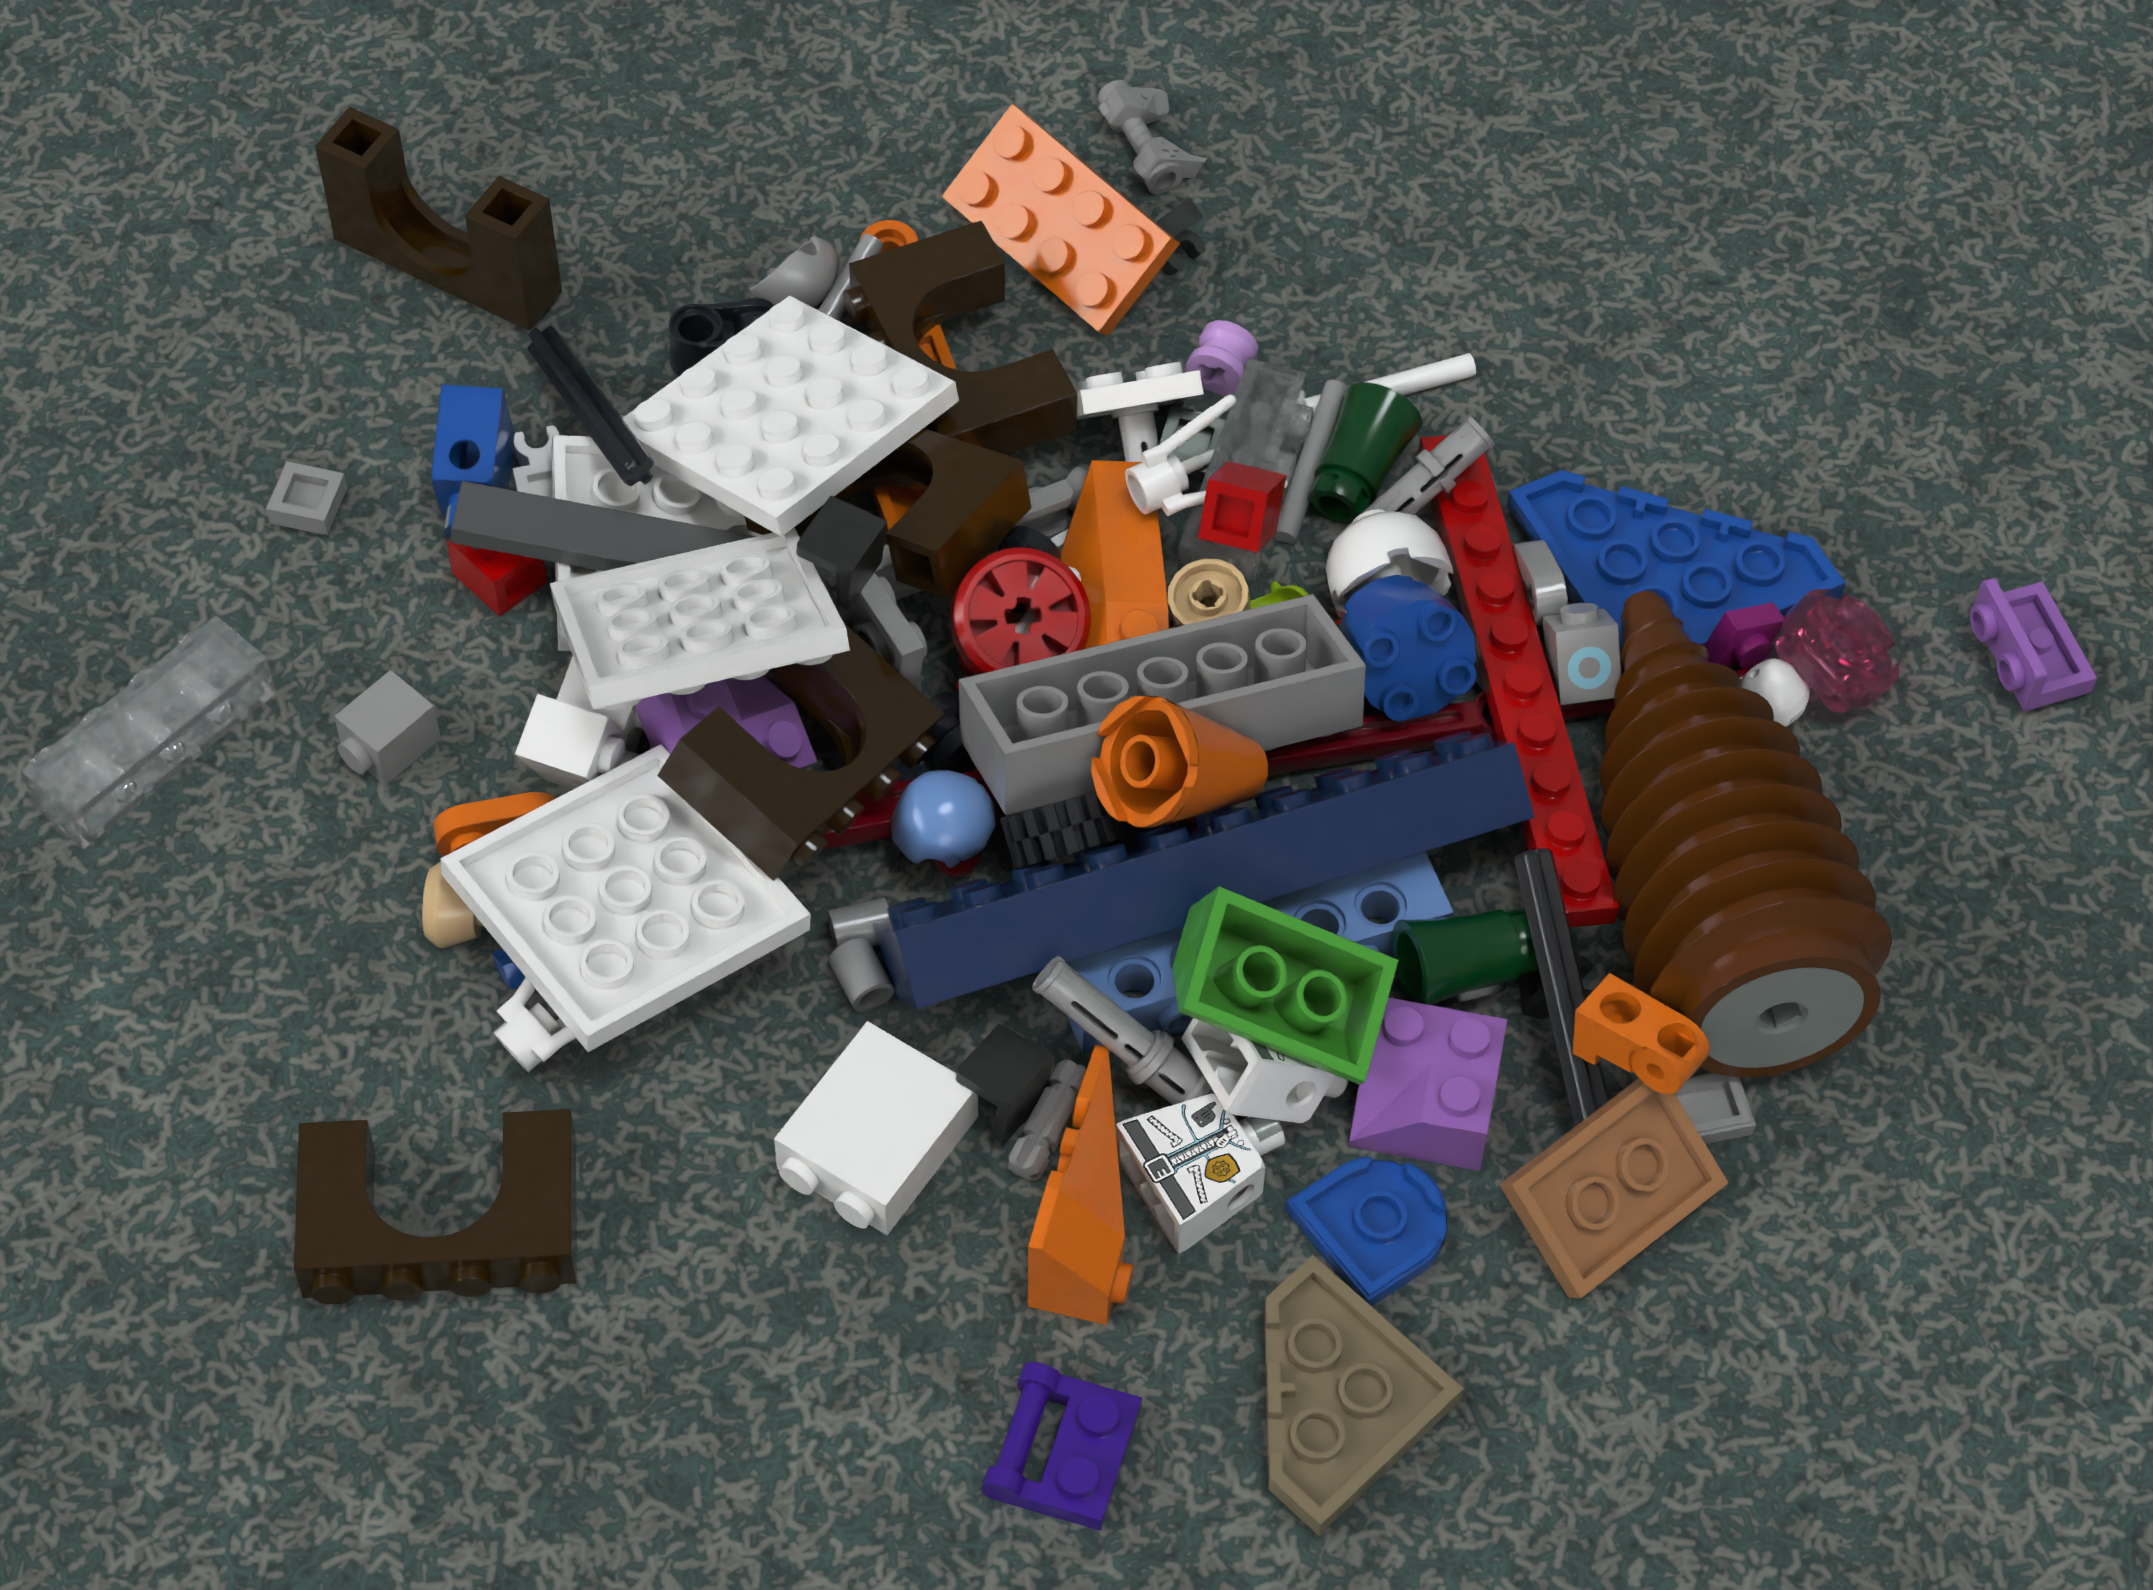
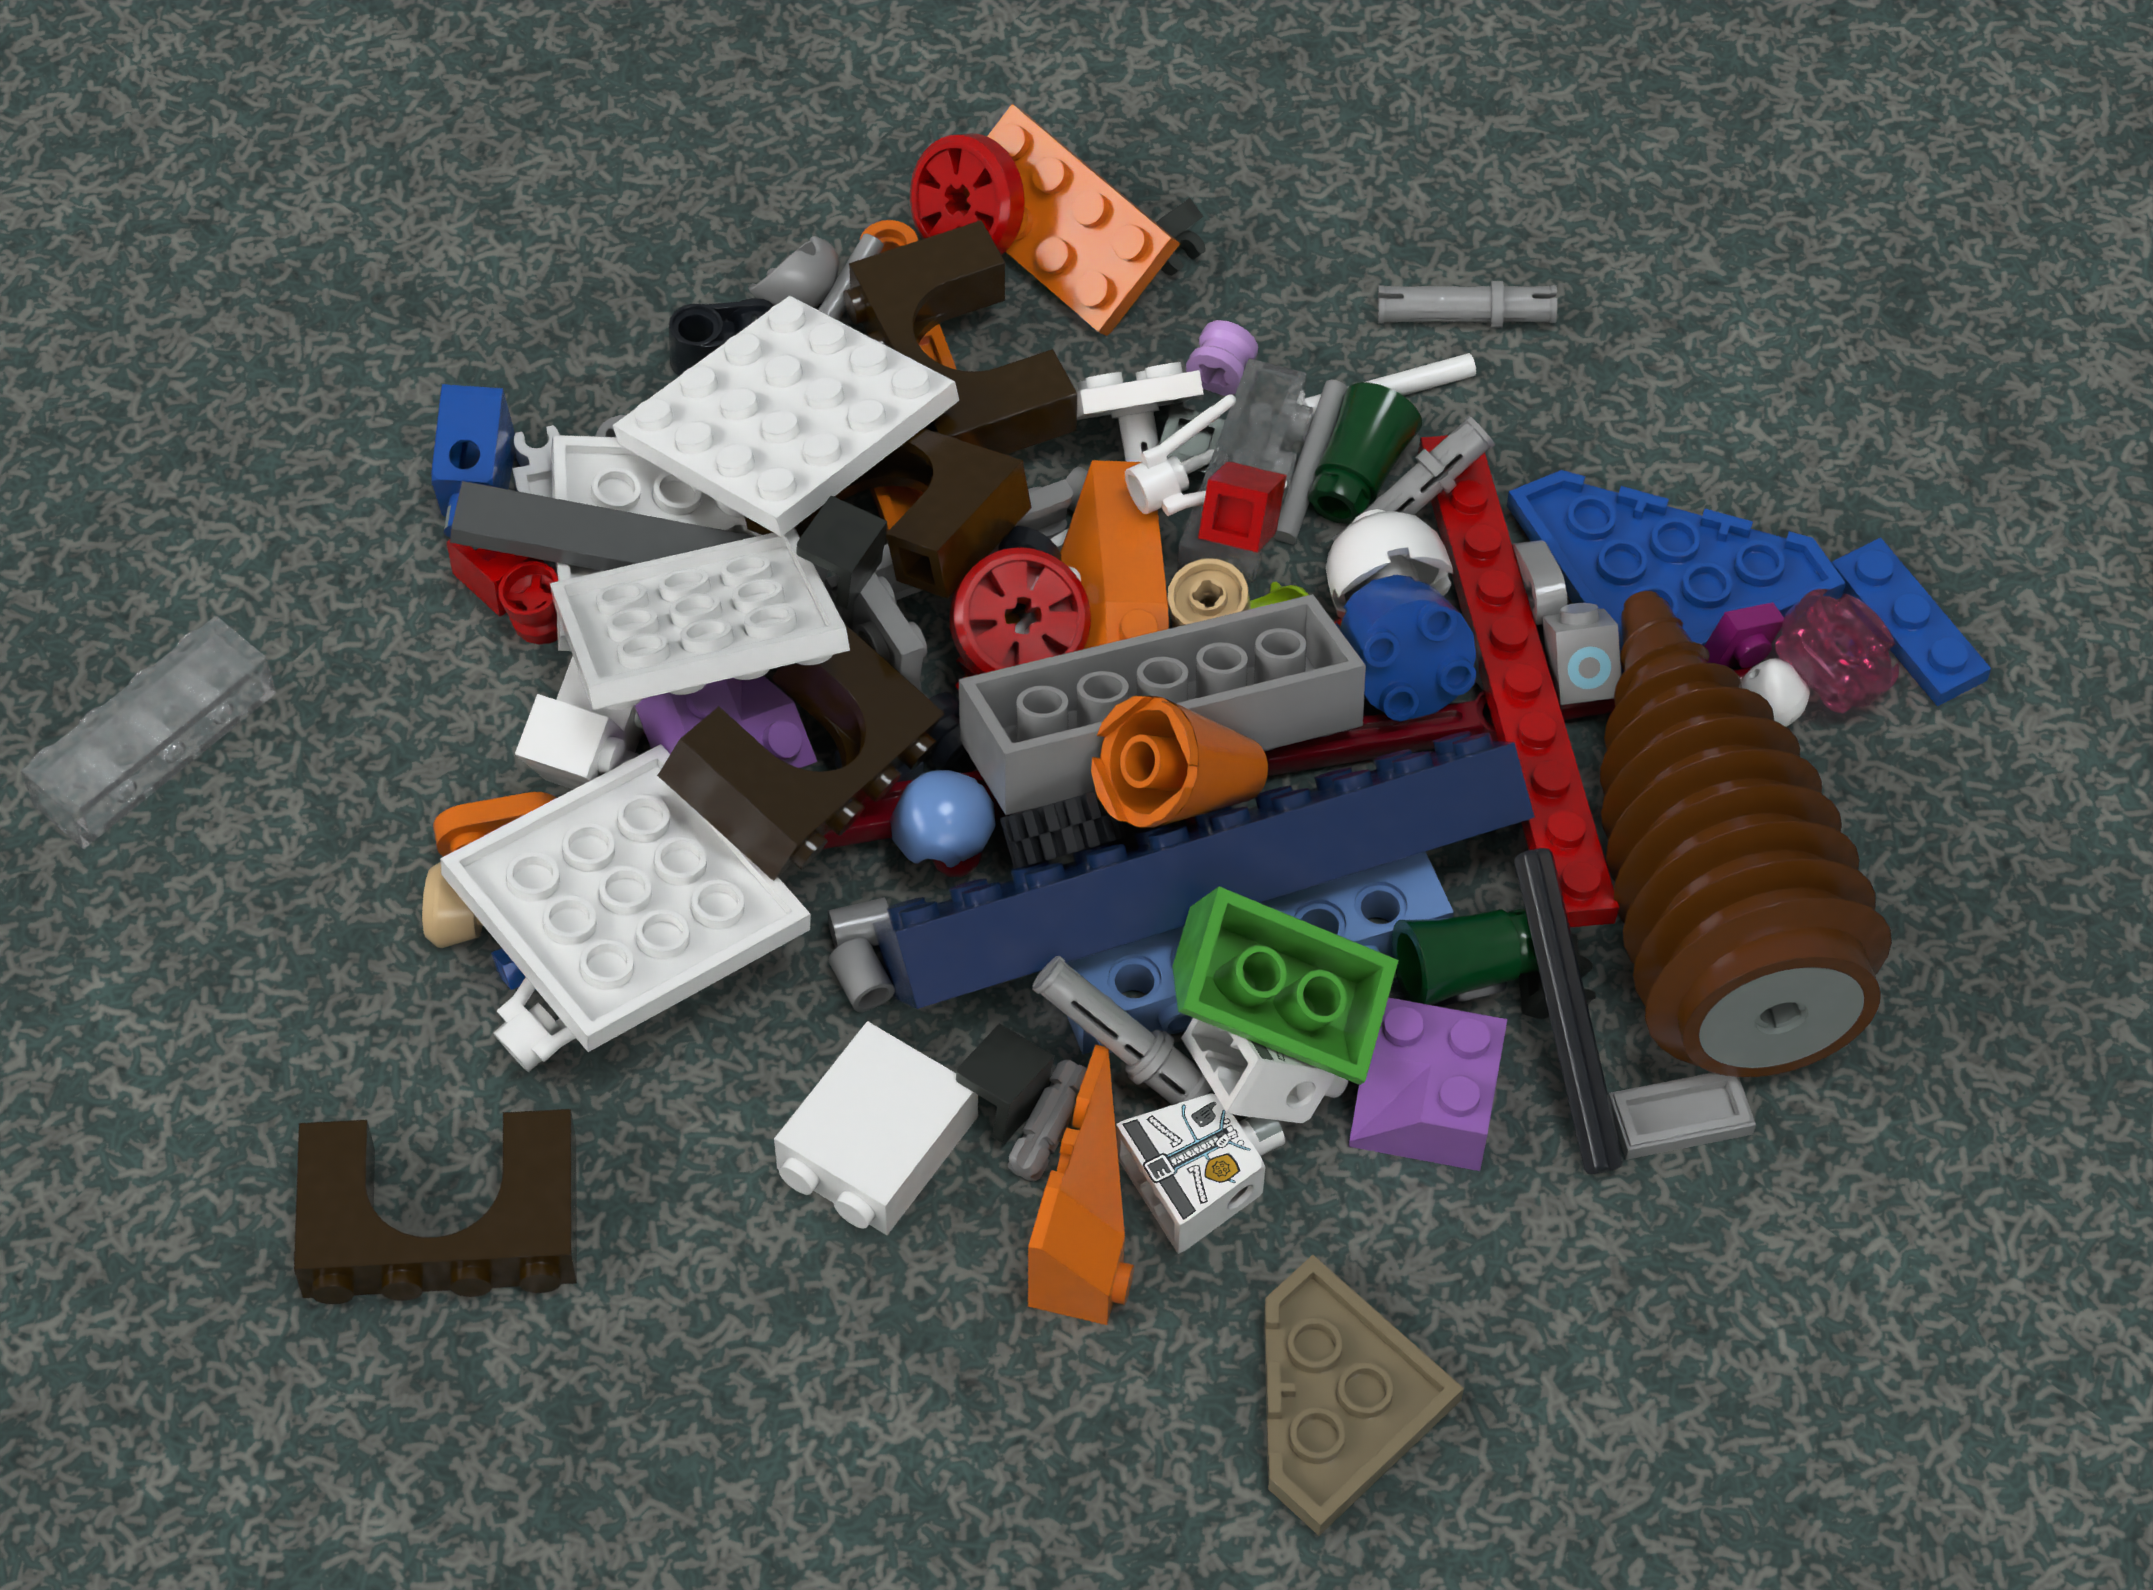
light grey plate [266,461,347,535] -> none
dark brown arch [315,107,562,331] -> none
light grey brick [334,670,441,785] -> none
black axle [527,326,654,486] -> none
dark purple plate [981,1362,1142,1531] -> none
light grey piece [1098,80,1207,195] -> none
blue tile [1285,1157,1447,1306] -> none
medium nougat plate [1499,1078,1729,1298] -> none
orange leg [1572,973,1710,1094] -> none
medium lavender bracket [1970,578,2097,712] -> none
none -> red wheel [498,561,558,645]
none -> red wheel [910,133,1025,255]
none -> light grey pin [1378,281,1557,328]
none -> blue plate [1831,537,1991,706]

